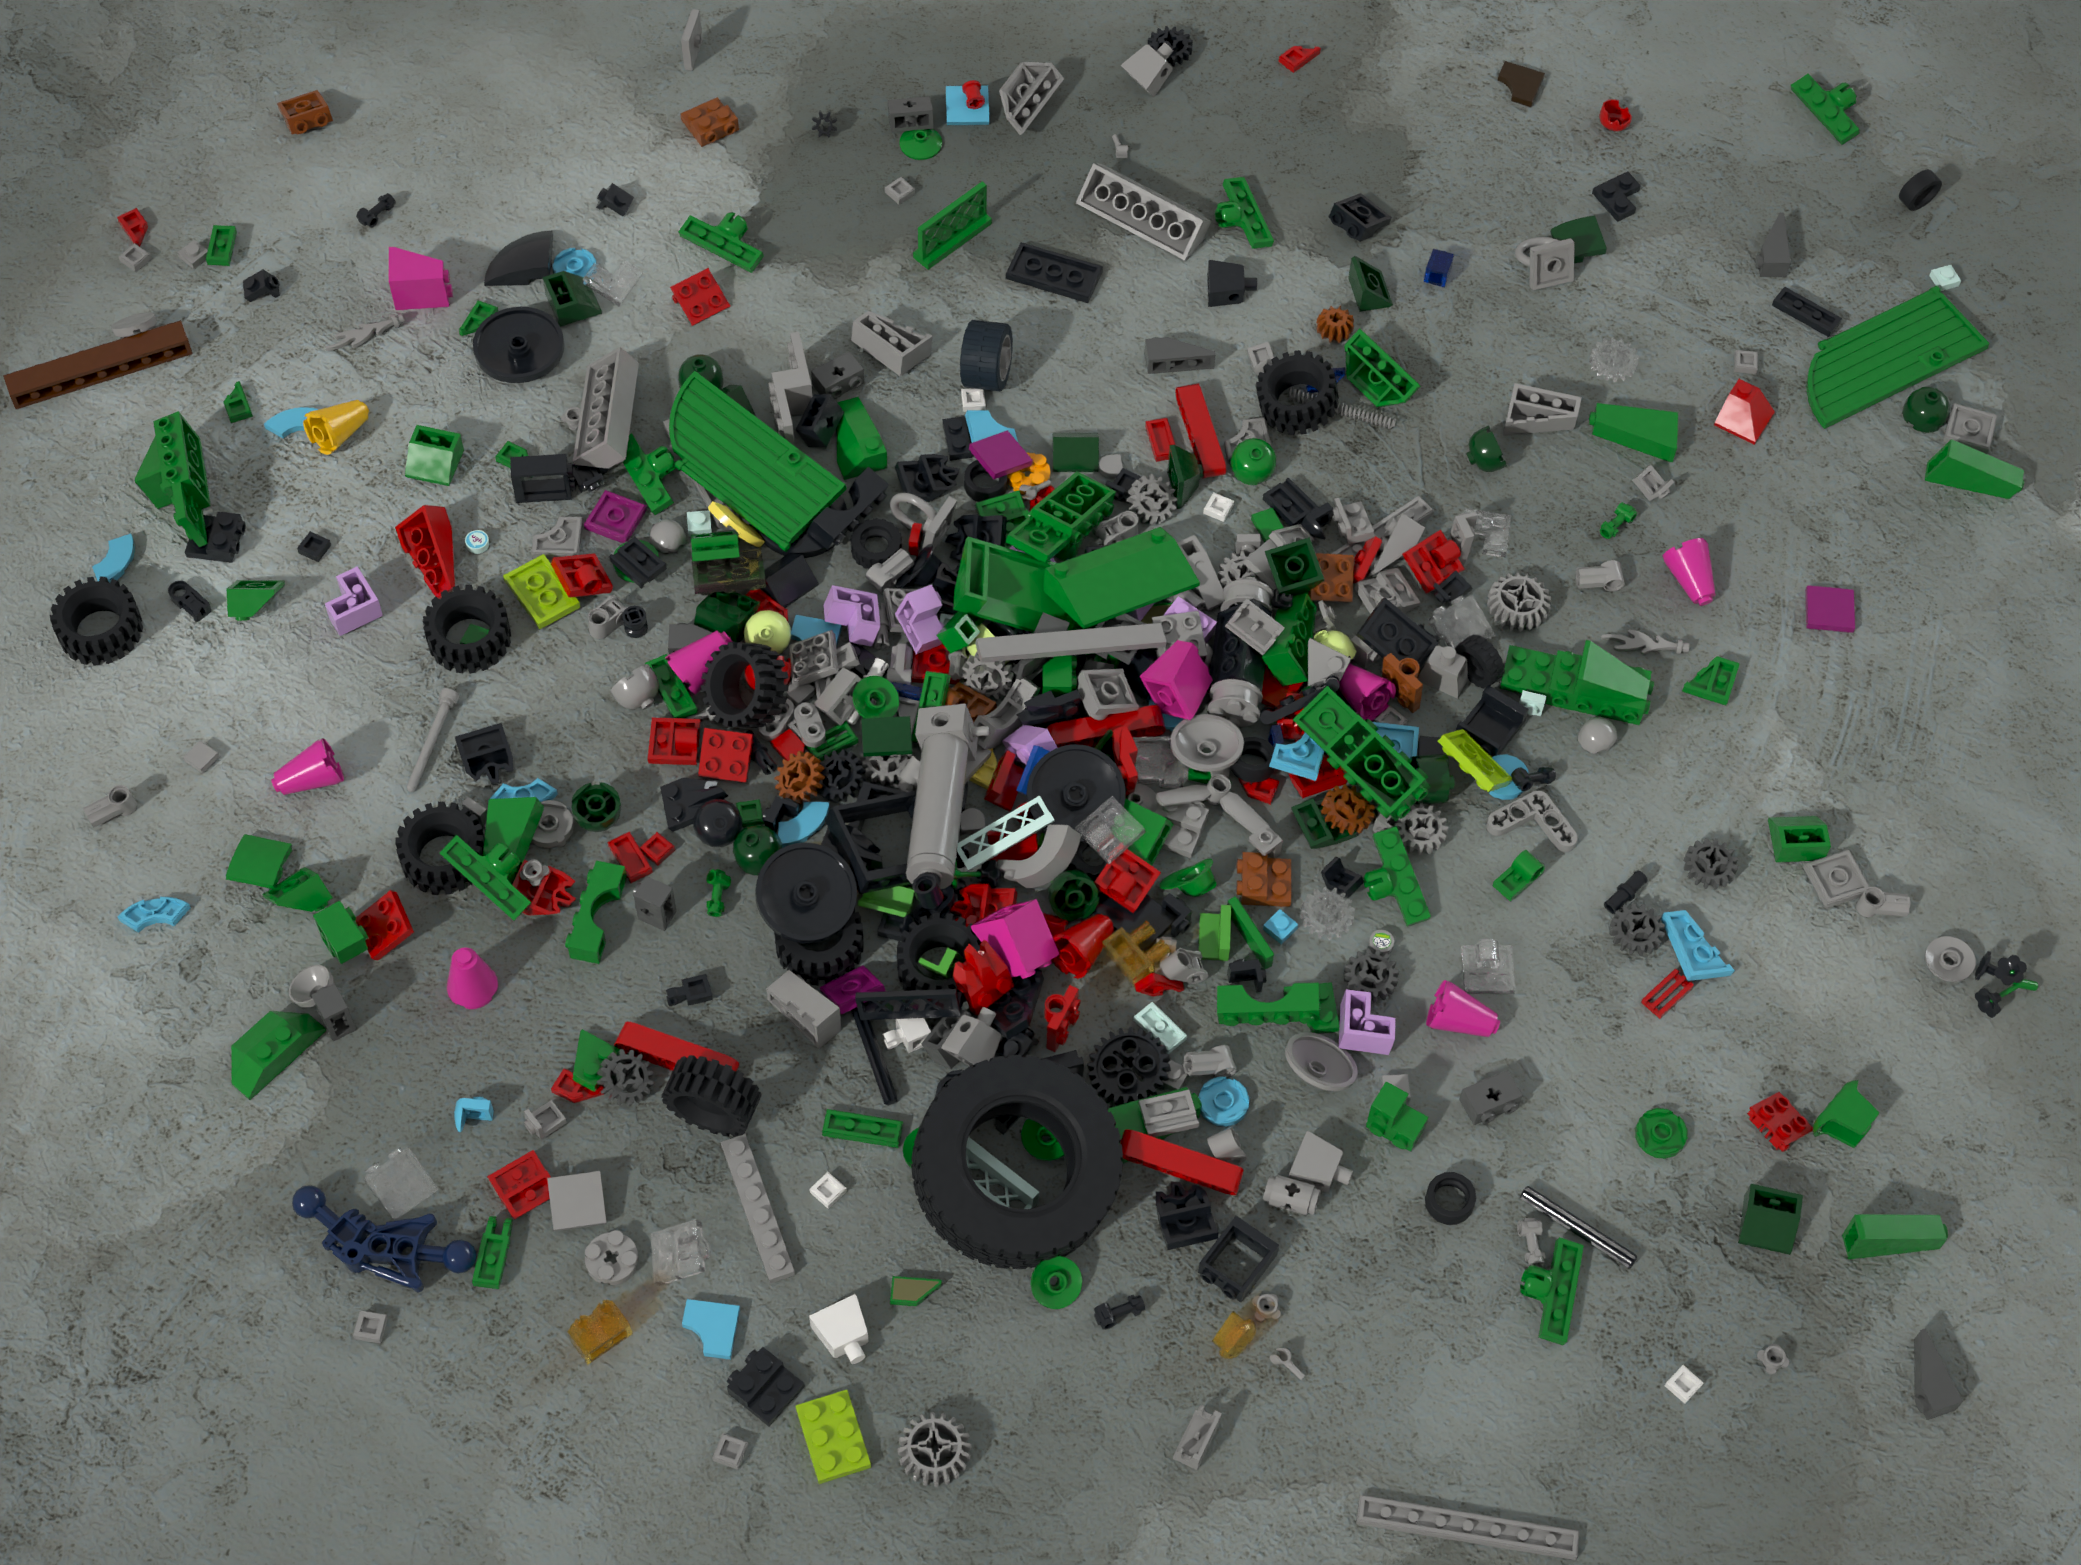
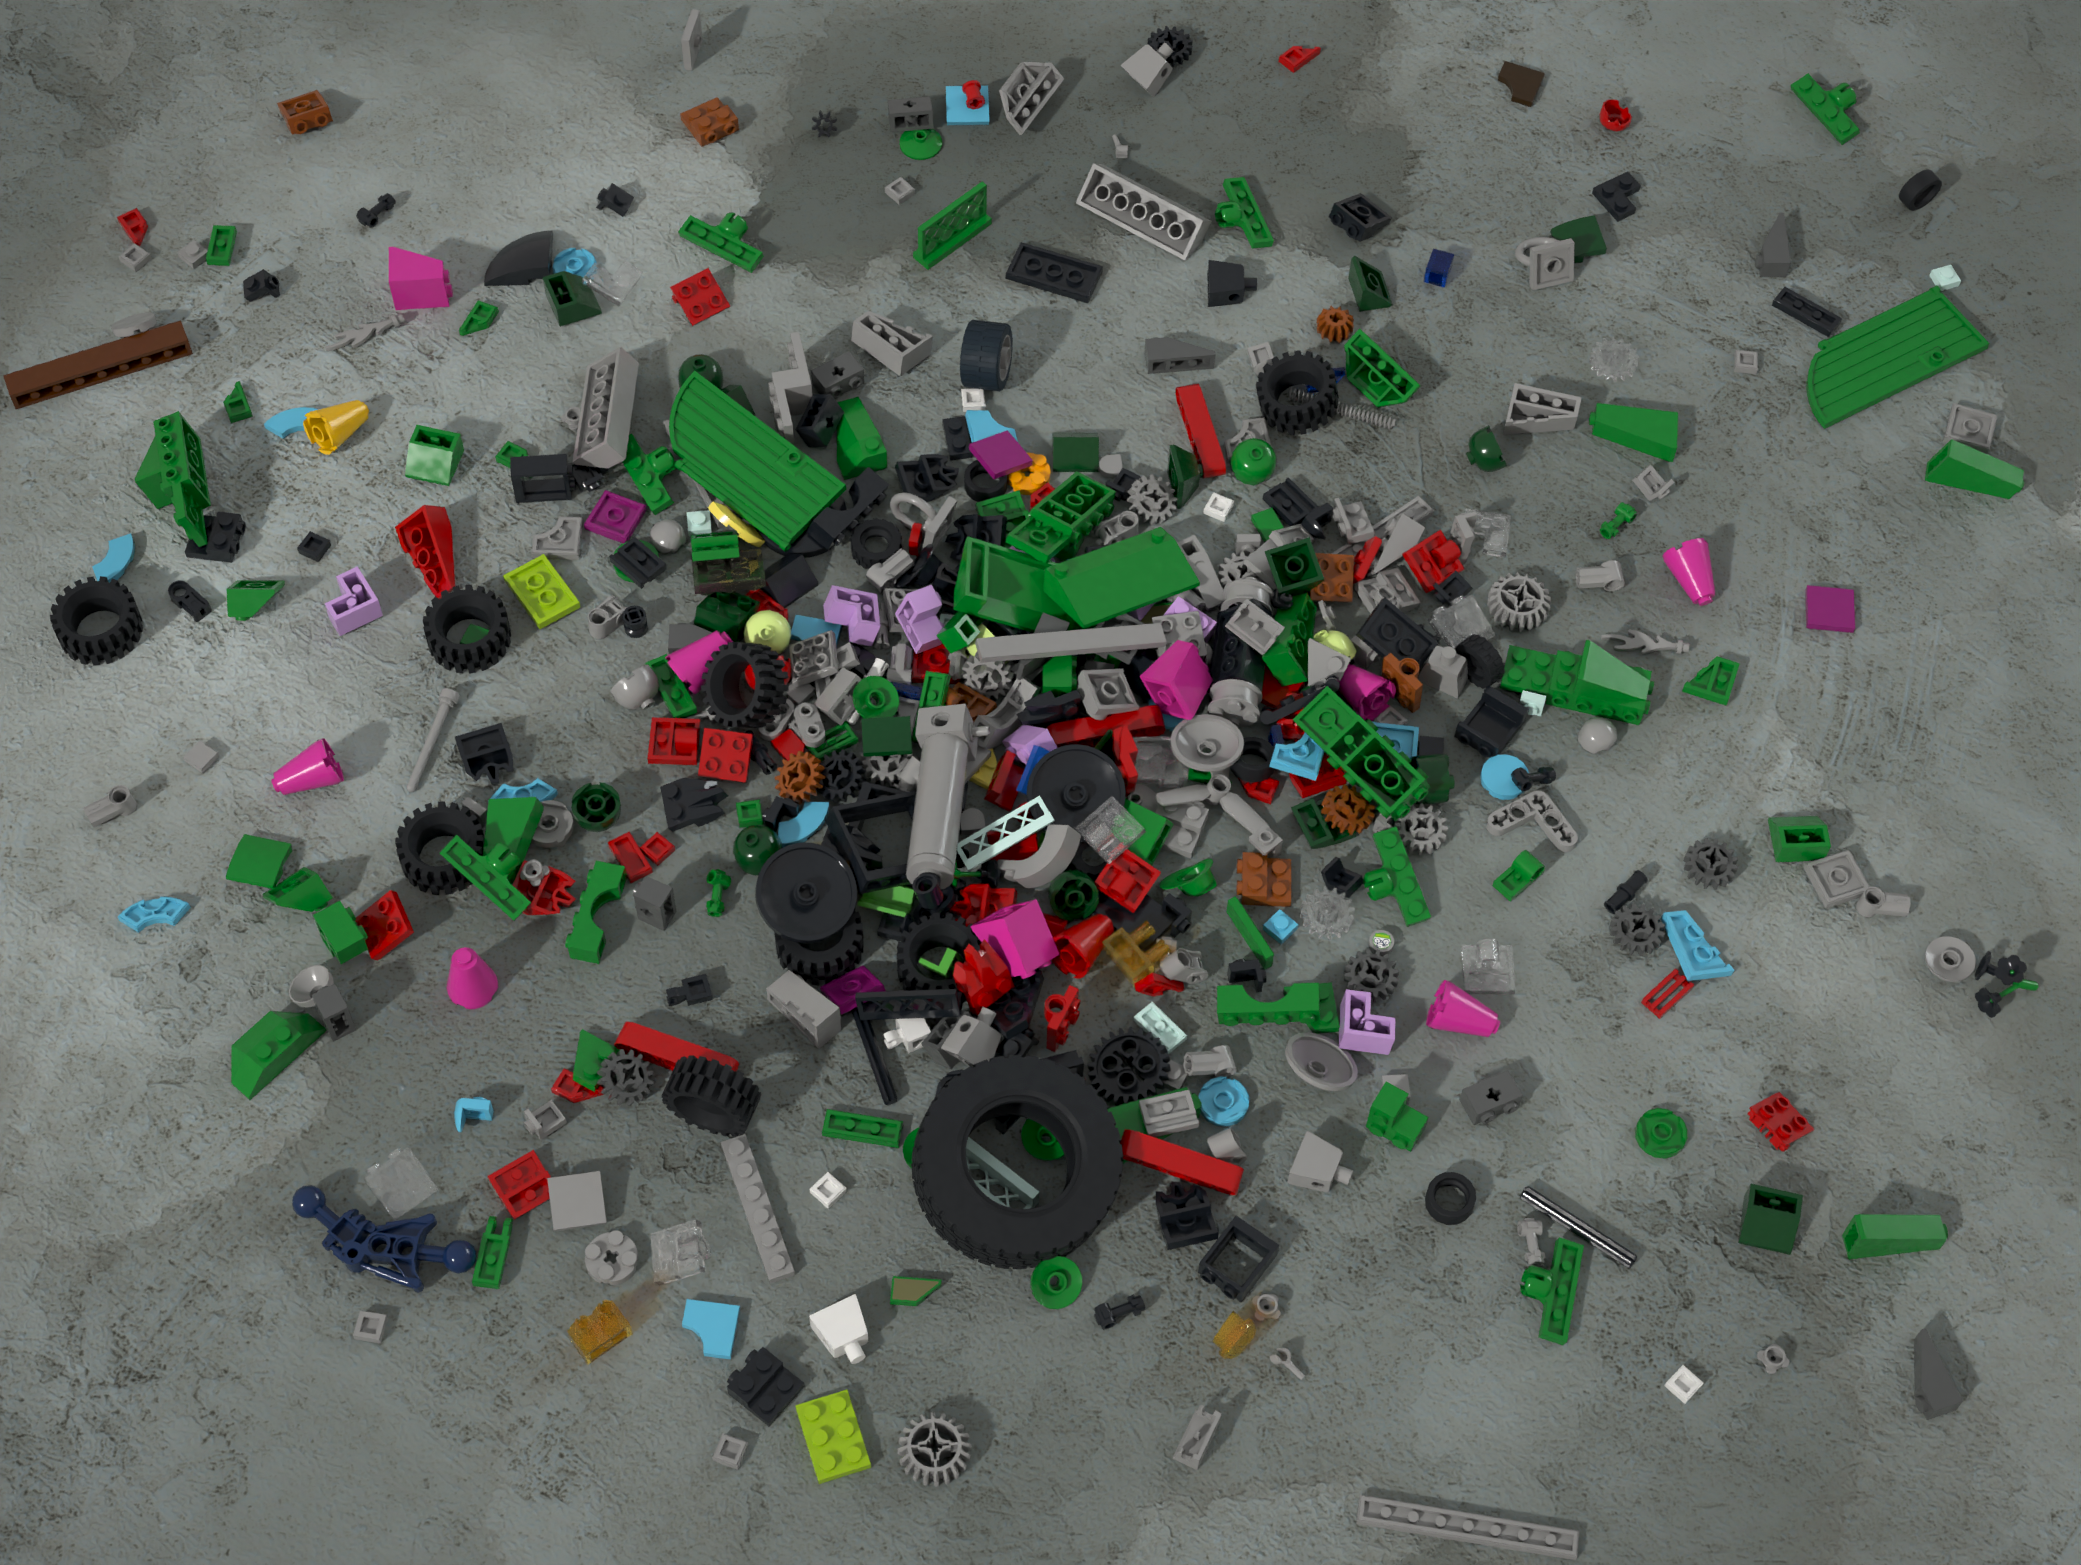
light aqua tile [465,530,489,554] -> none
black dish [473,306,564,383] -> none
red plate [551,553,613,597] -> none
black cylinder [693,799,743,847] -> none
light grey hand [1019,480,1052,500] -> none
red tile [1145,418,1176,462] -> none
bright green panel [1198,905,1231,961] -> none
light grey piece [1263,1175,1321,1216] -> none
lime plate [1438,729,1512,792] -> none
red slope [1714,379,1775,445] -> none
green piece [1813,1080,1879,1148] -> none
dark green cylinder [1902,387,1950,433] -> none

